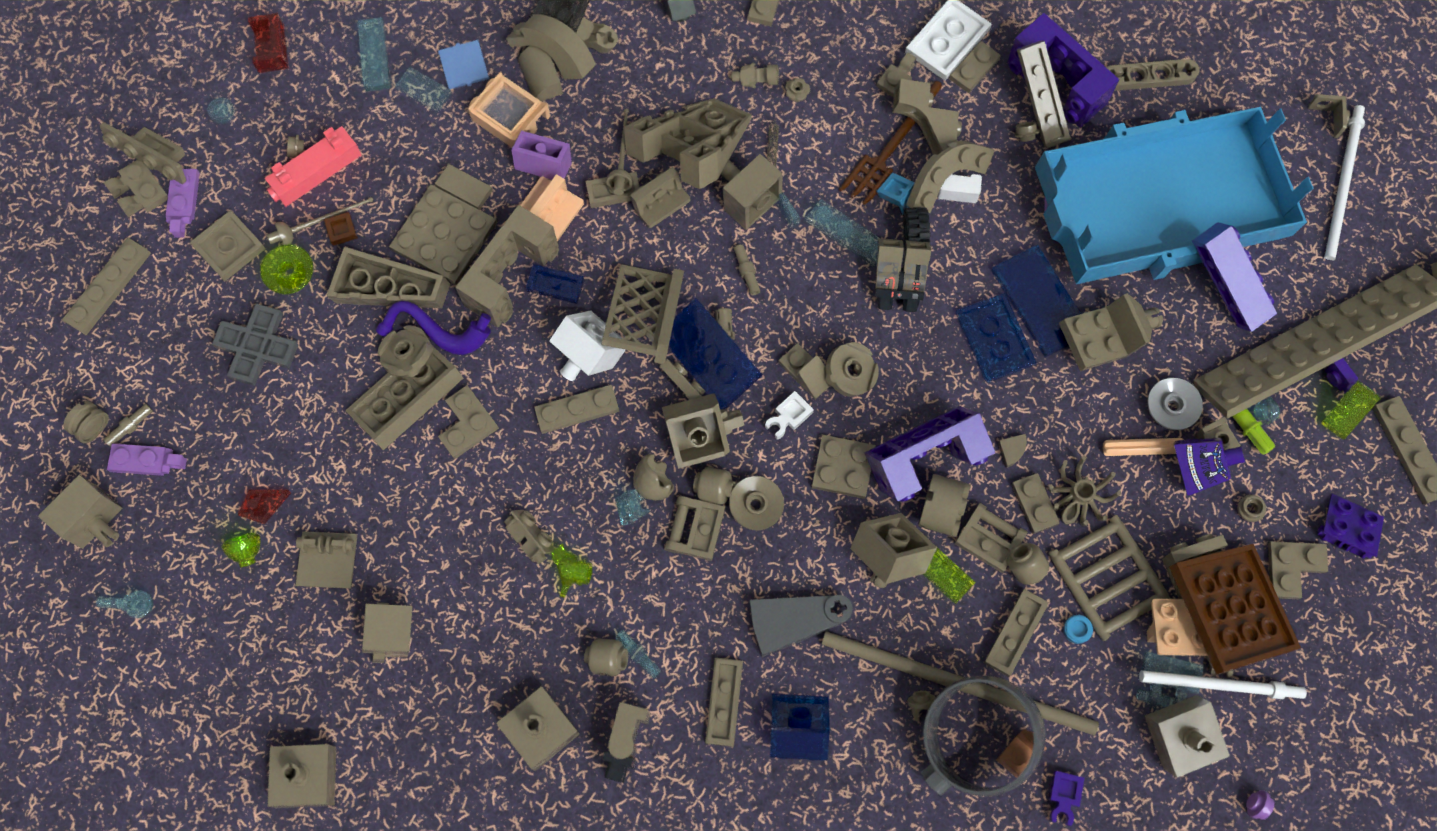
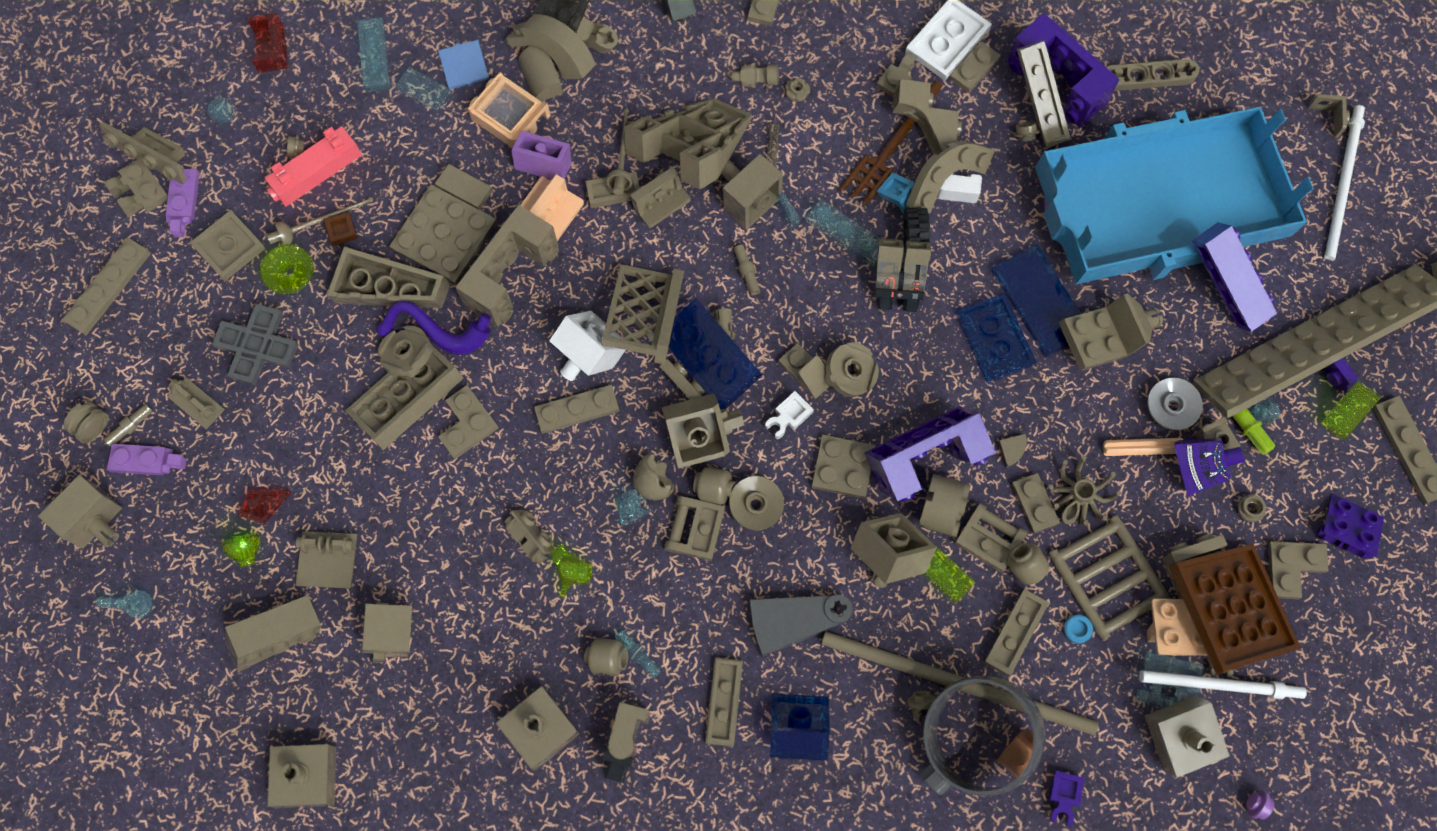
clear blue plate [526,264,585,304] -> none
none -> dark tan hinge [167,377,225,429]
none -> dark tan wedge [225,595,321,673]

